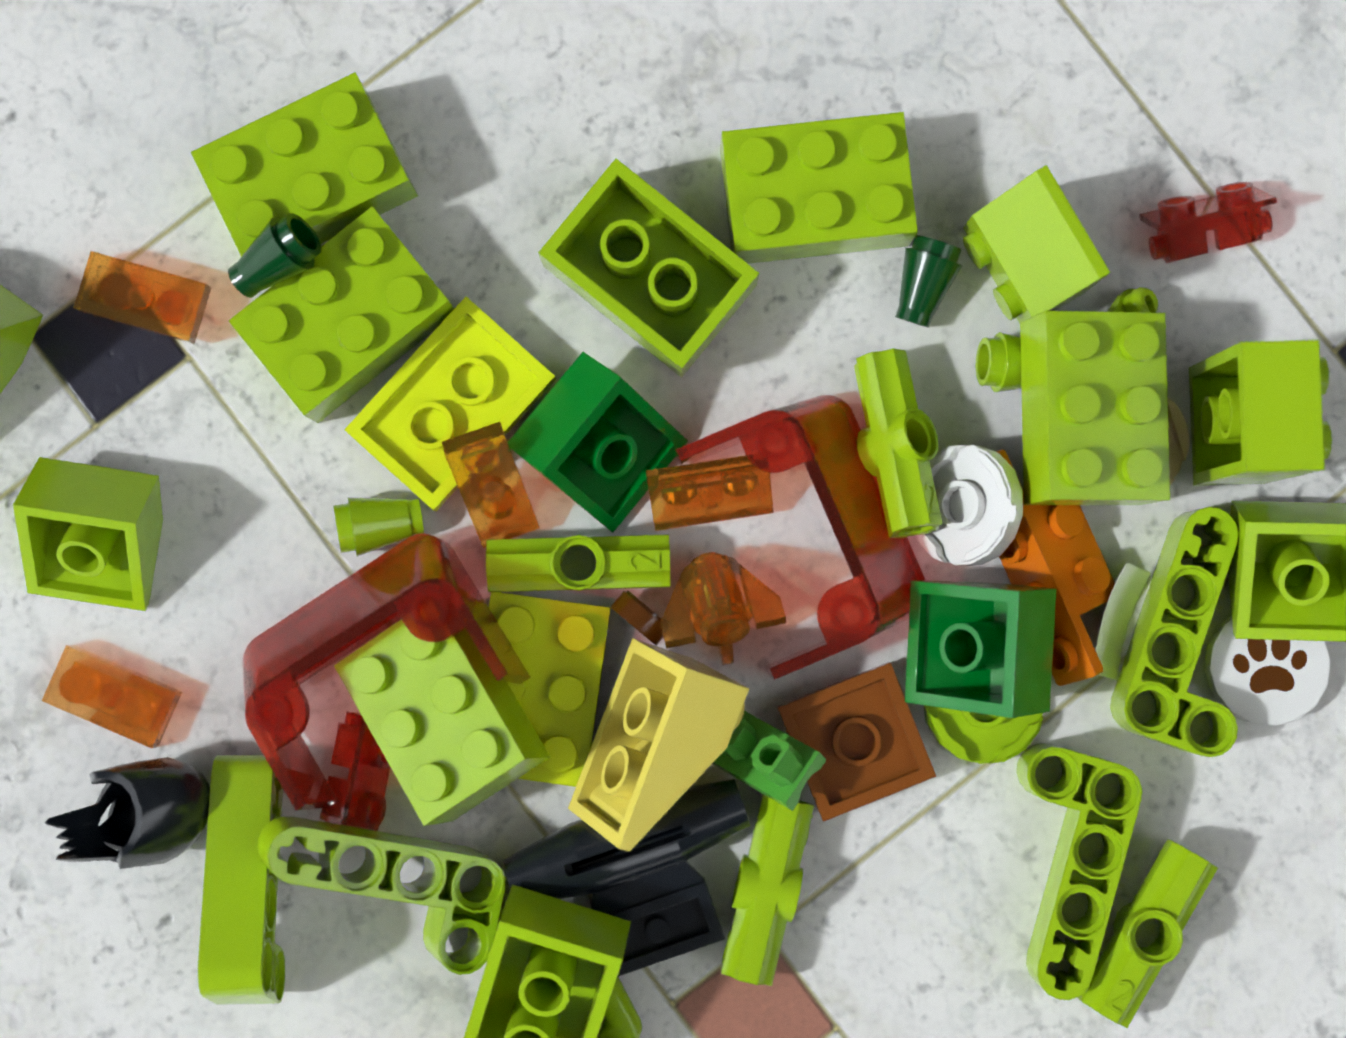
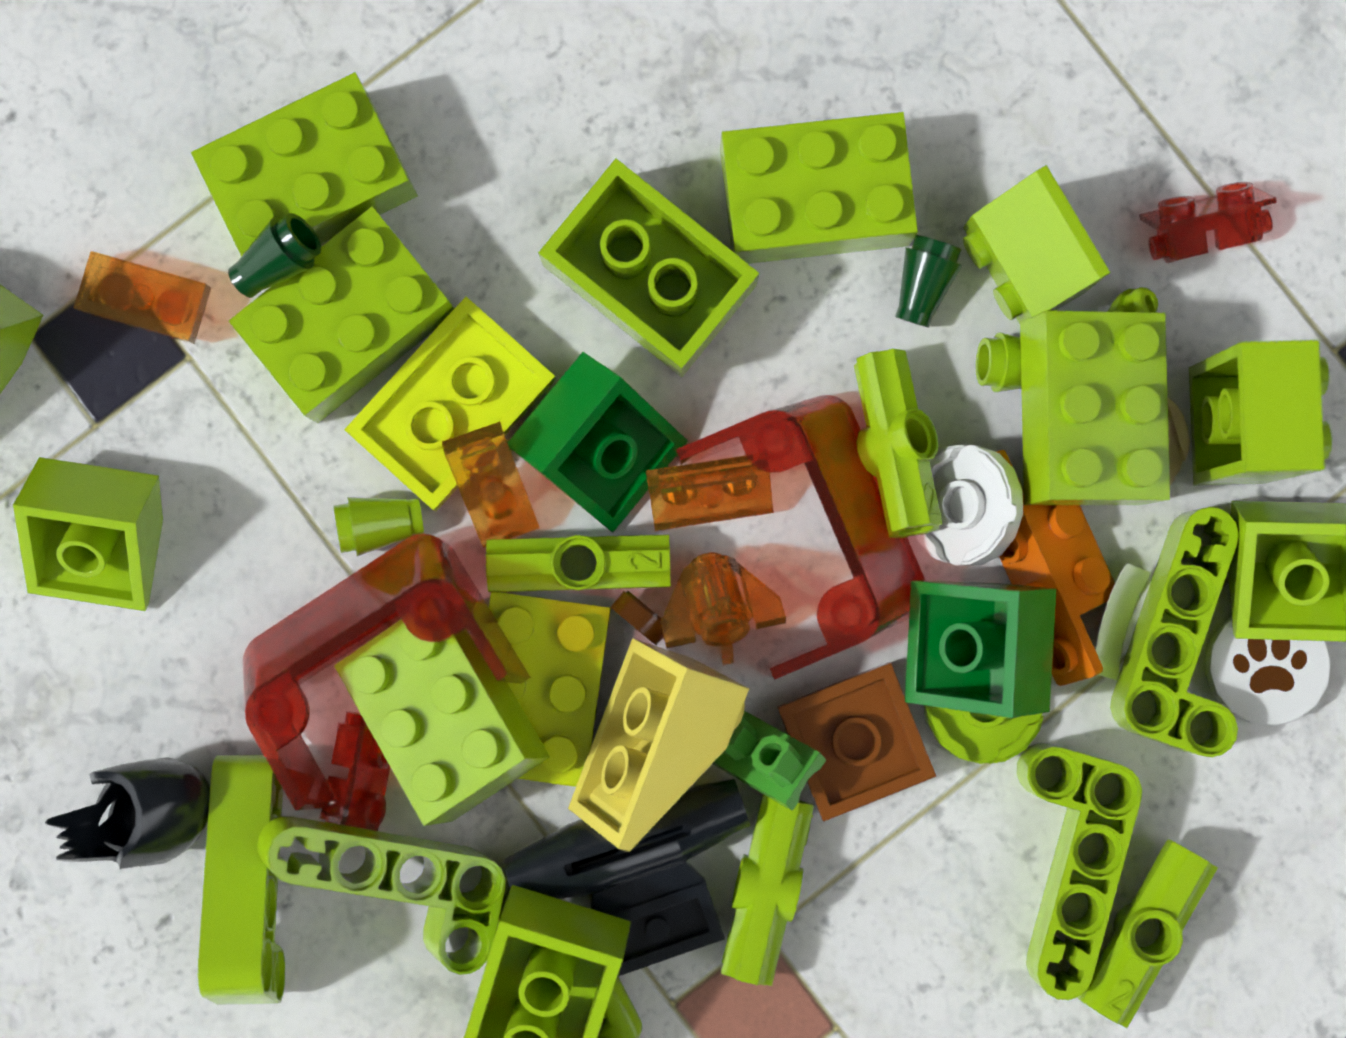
clear orange plate [41,645,182,748] -> none

